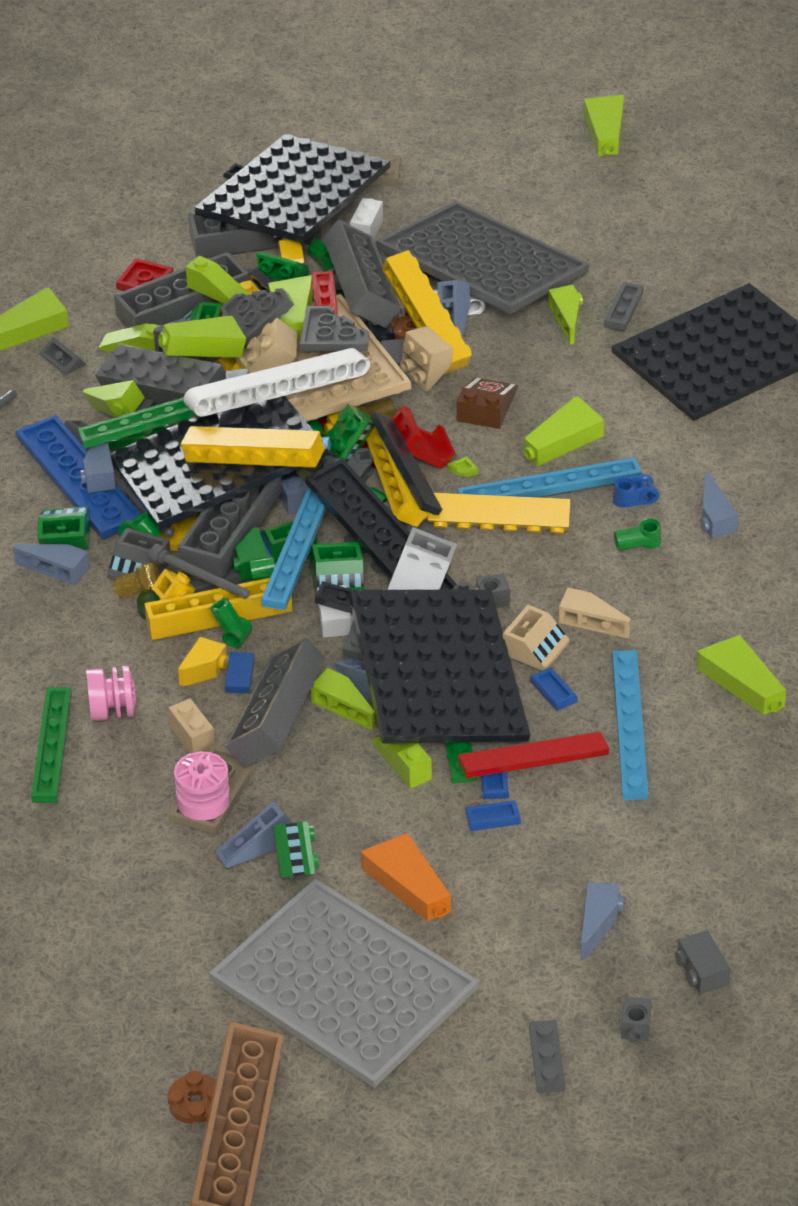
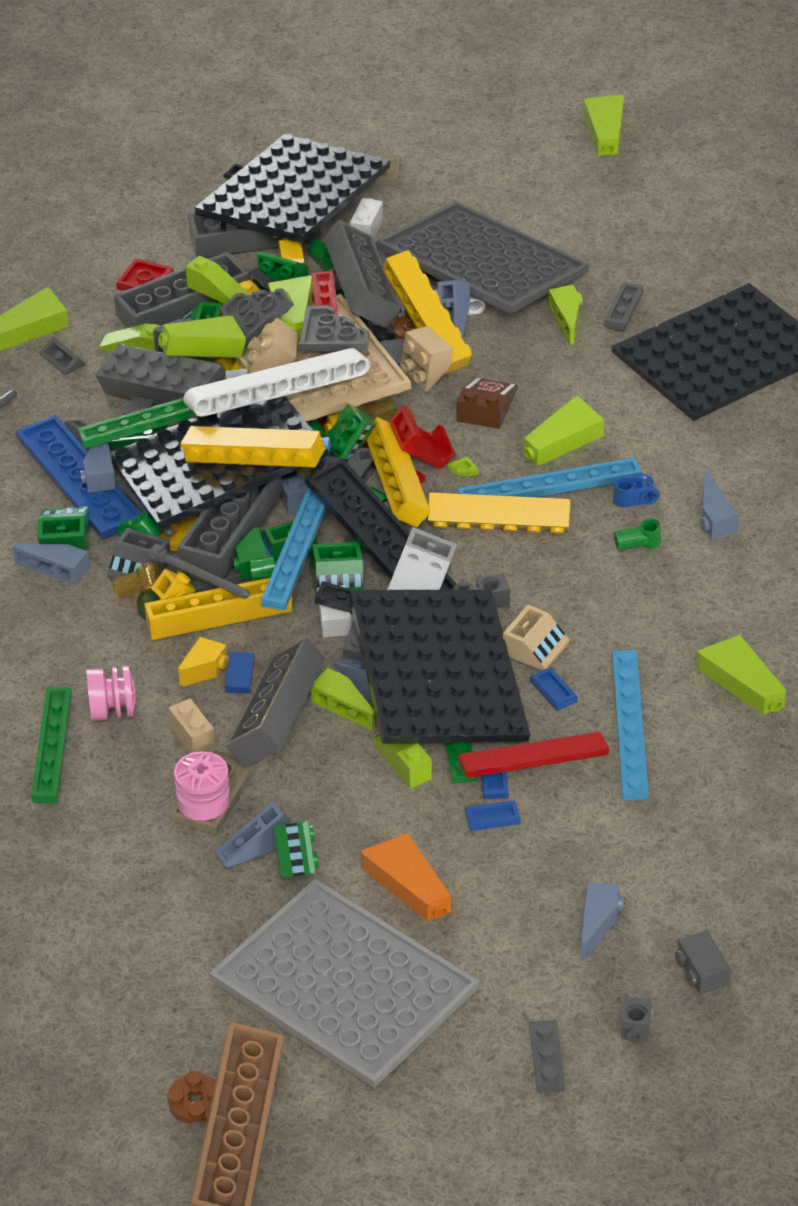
lime slope [82,380,145,417] -> none
green piece [210,598,252,649] -> none
black tile [370,412,443,515] -> none
tan slope [559,588,631,639] -> none

